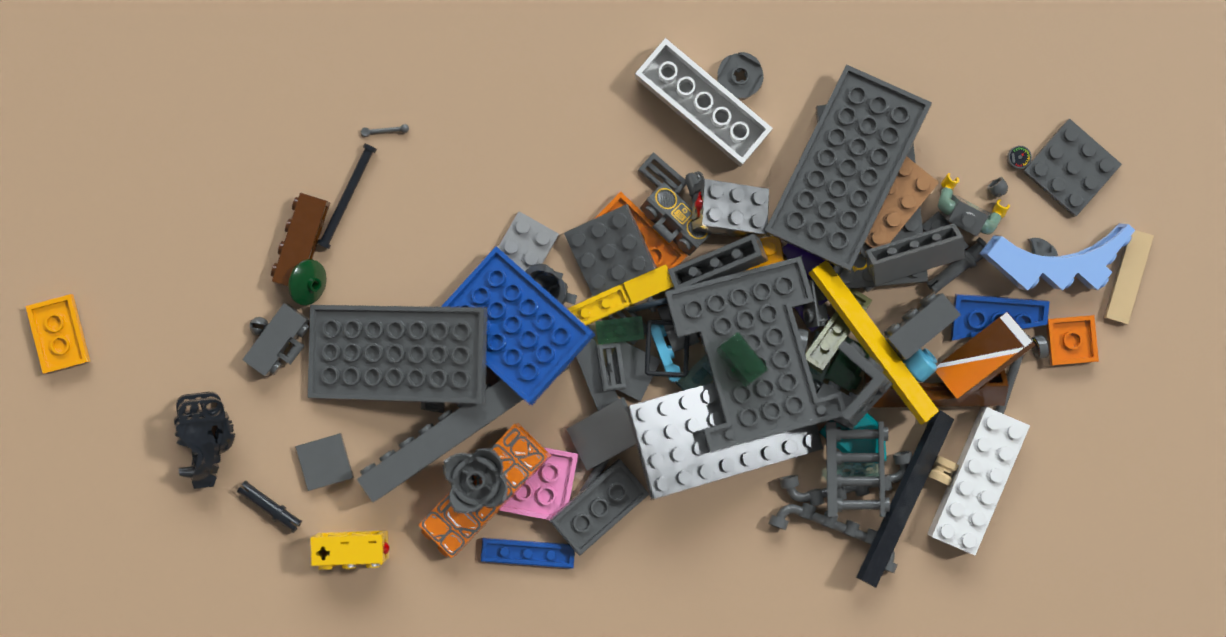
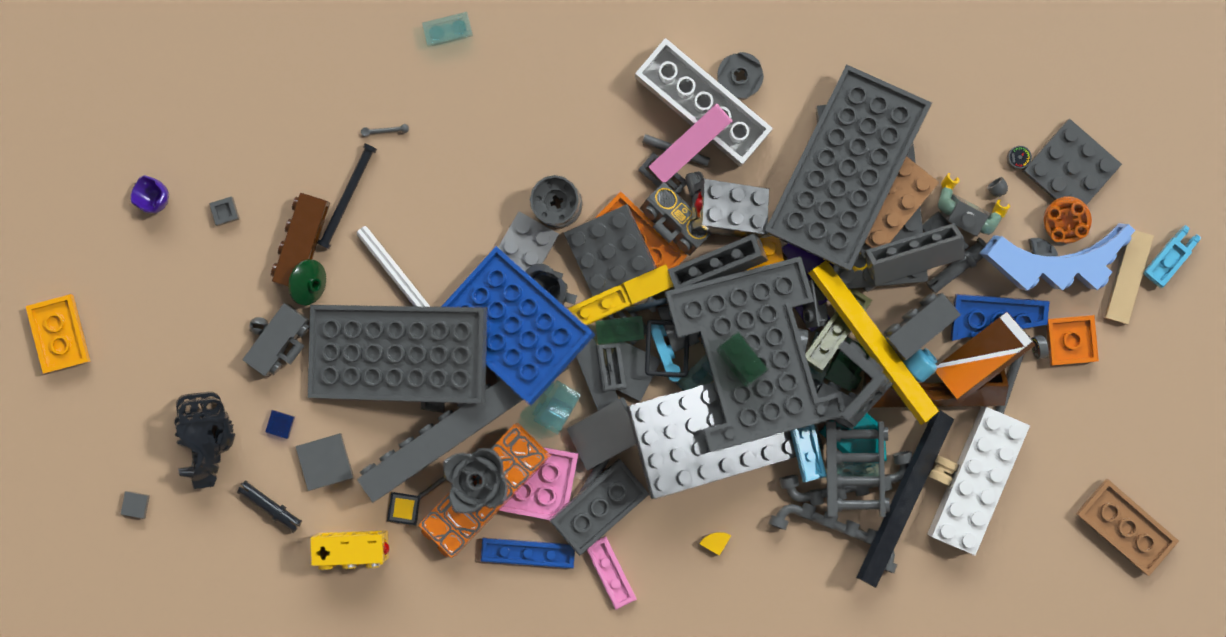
none -> dark grey tile [121,491,150,519]
none -> dark purple hair [130,175,169,214]
none -> dark grey tile [209,197,240,226]
none -> clear blue tile [265,410,296,439]
none -> white axle [356,226,430,307]
none -> piece [387,476,446,526]
none -> clear light blue plate [422,12,473,47]
none -> dark grey wheel [530,175,583,228]
none -> clear light blue brick [533,380,582,435]
none -> bright pink tile [587,536,637,609]
none -> dark grey bar [642,134,710,167]
none -> bright pink tile [649,104,732,183]
none -> yellow tile [699,532,731,556]
none -> medium azure tile [790,425,827,482]
none -> orange tile [1043,197,1092,243]
none -> medium nougat plate [1076,479,1179,576]
none -> medium azure hinge [1143,225,1201,288]

